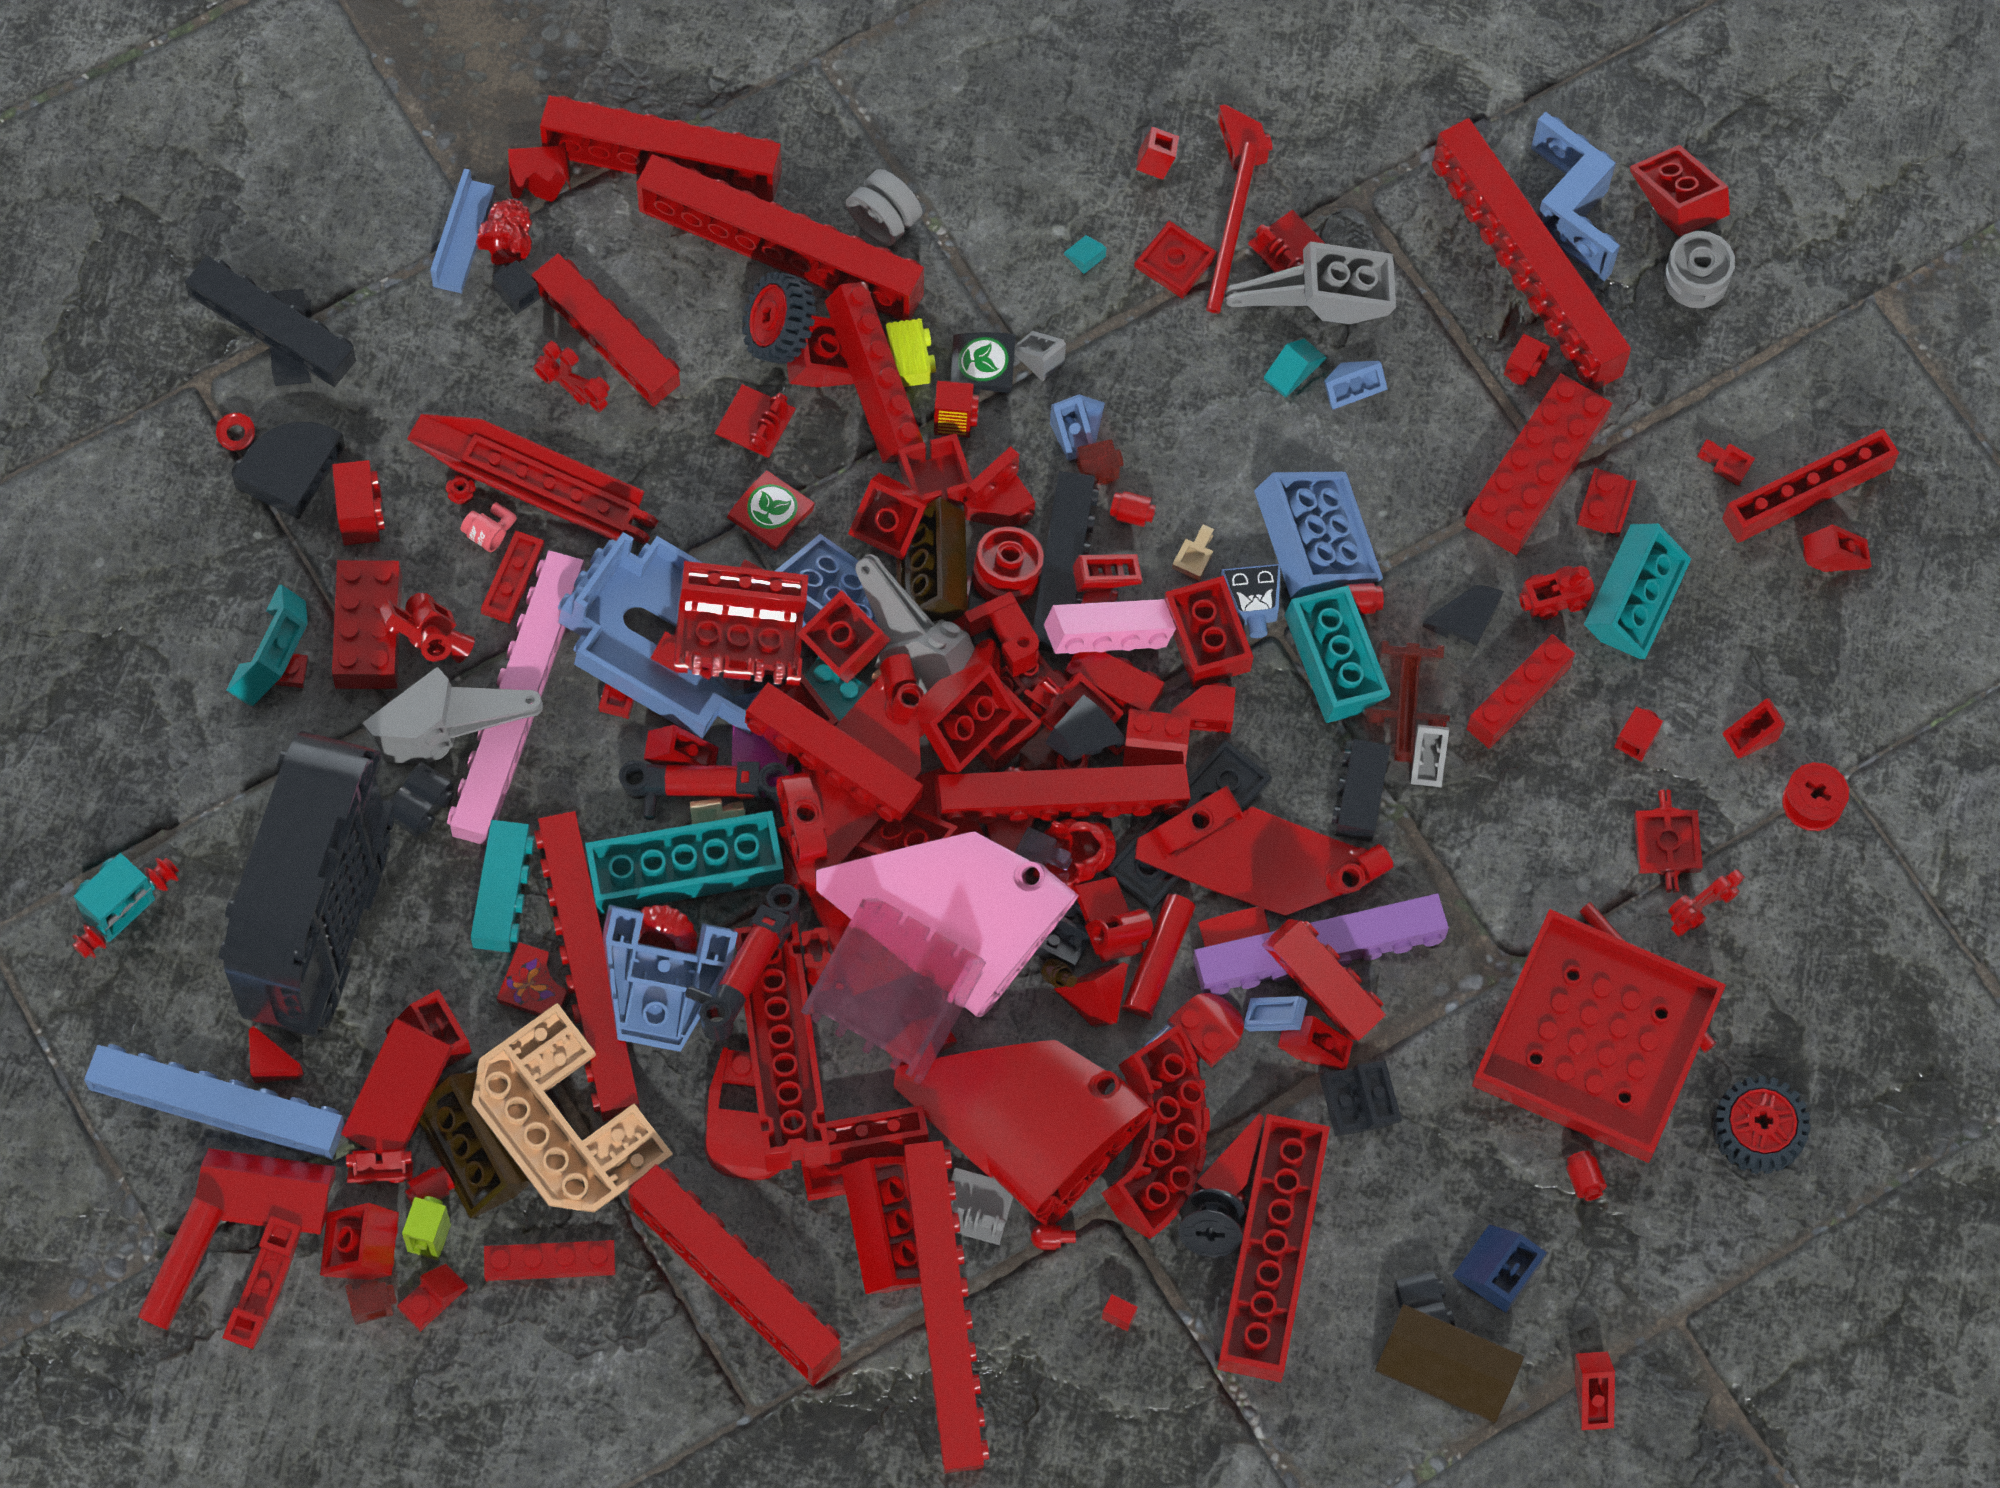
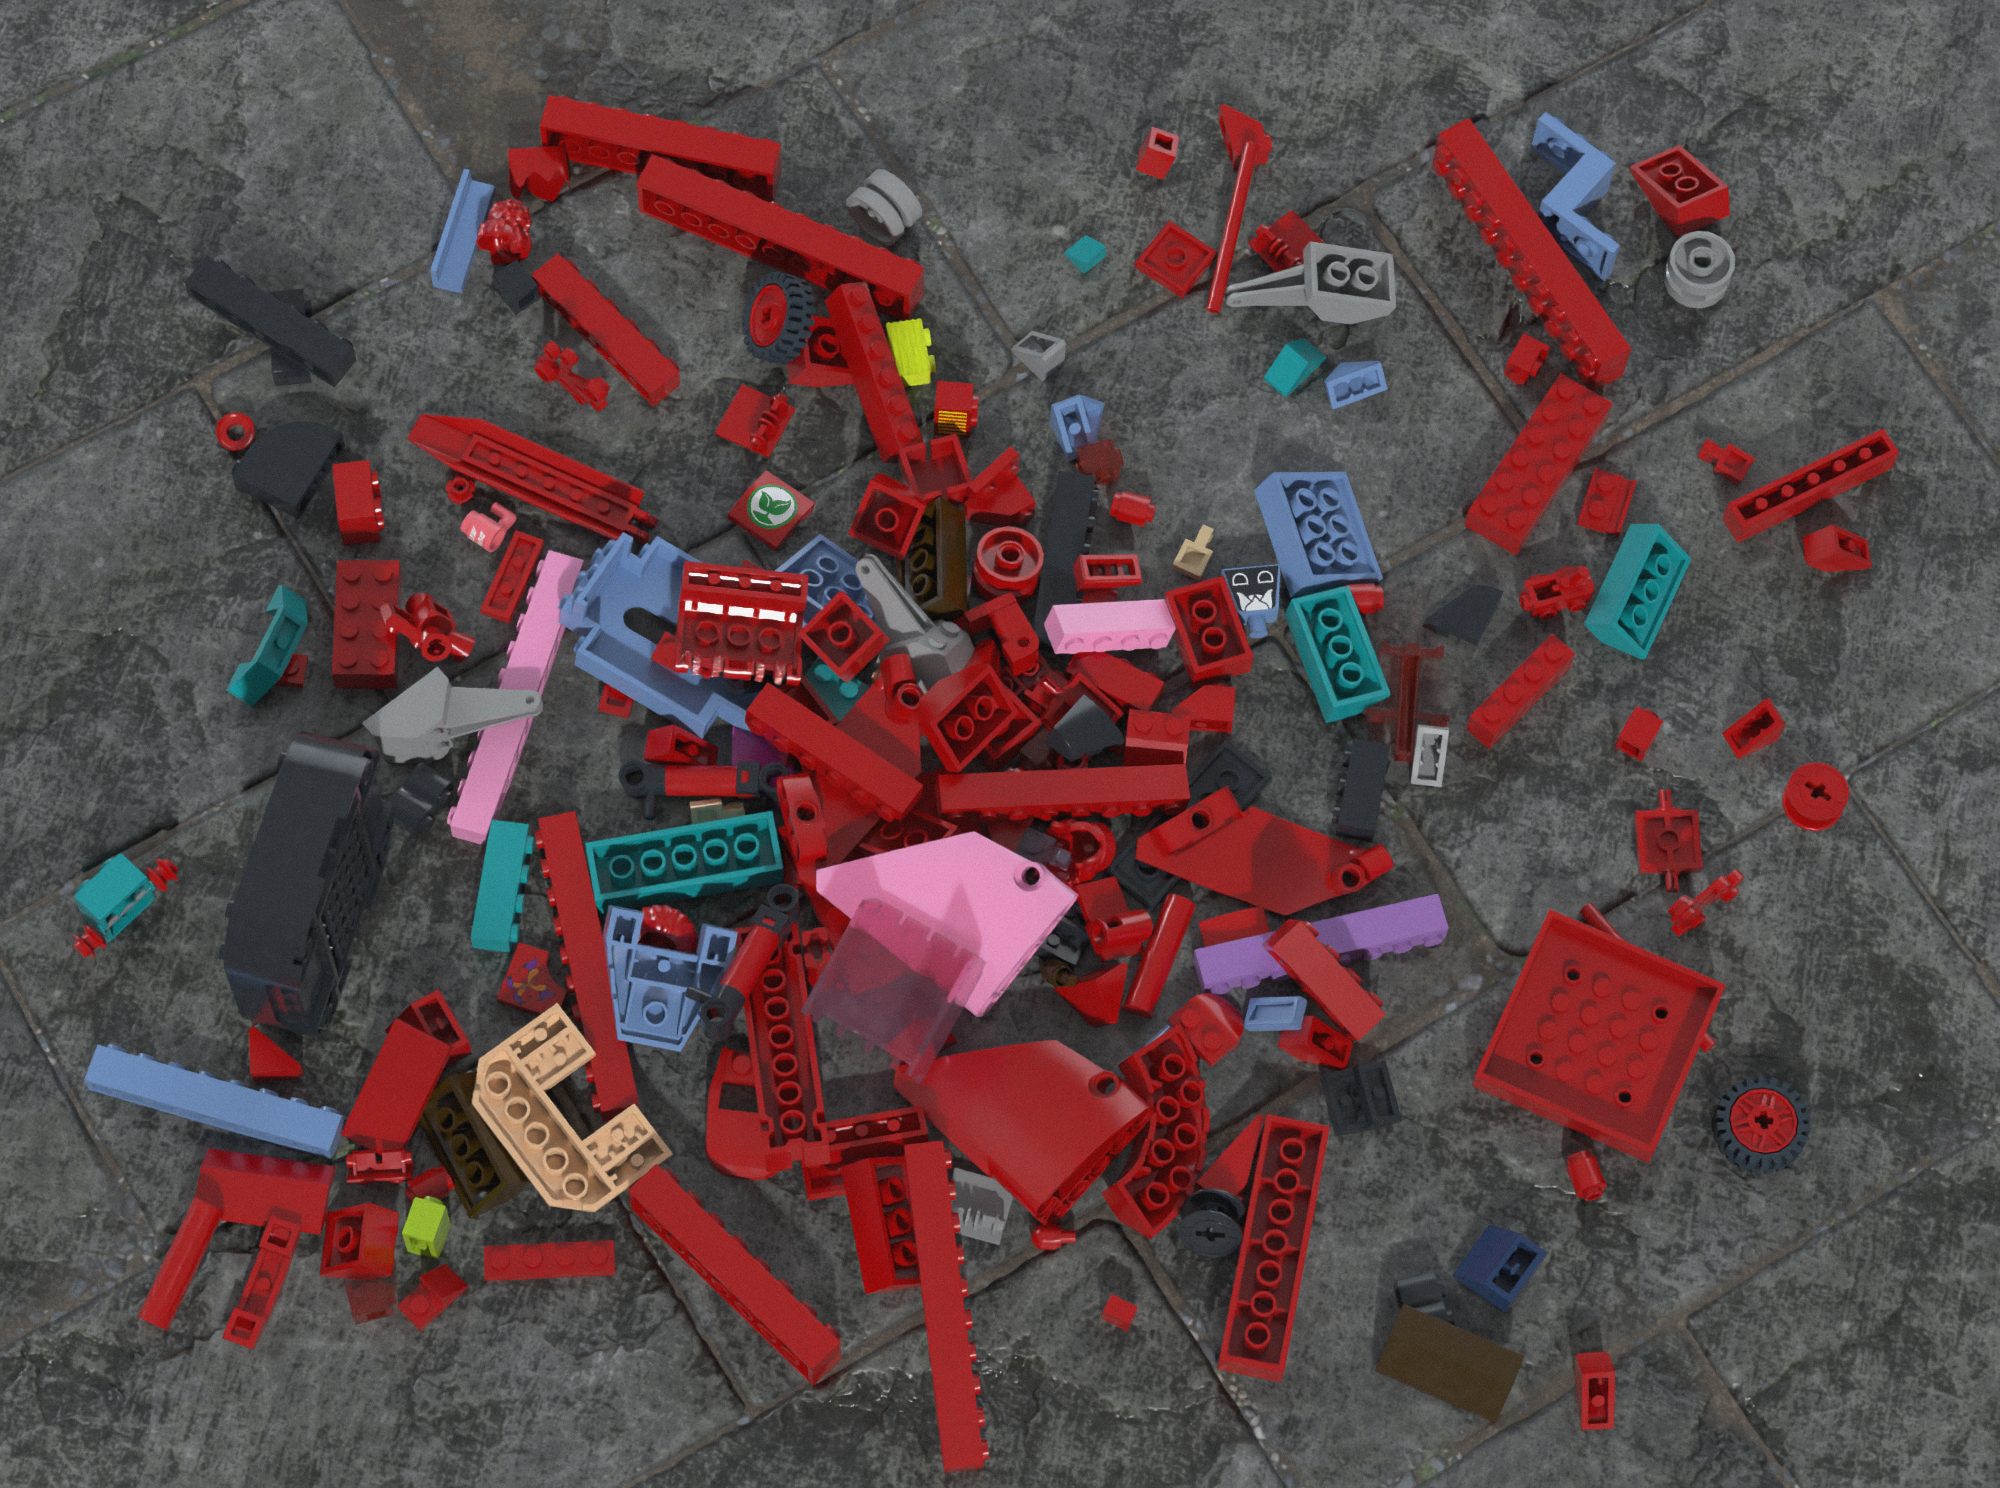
slope [950,332,1016,395] -> none

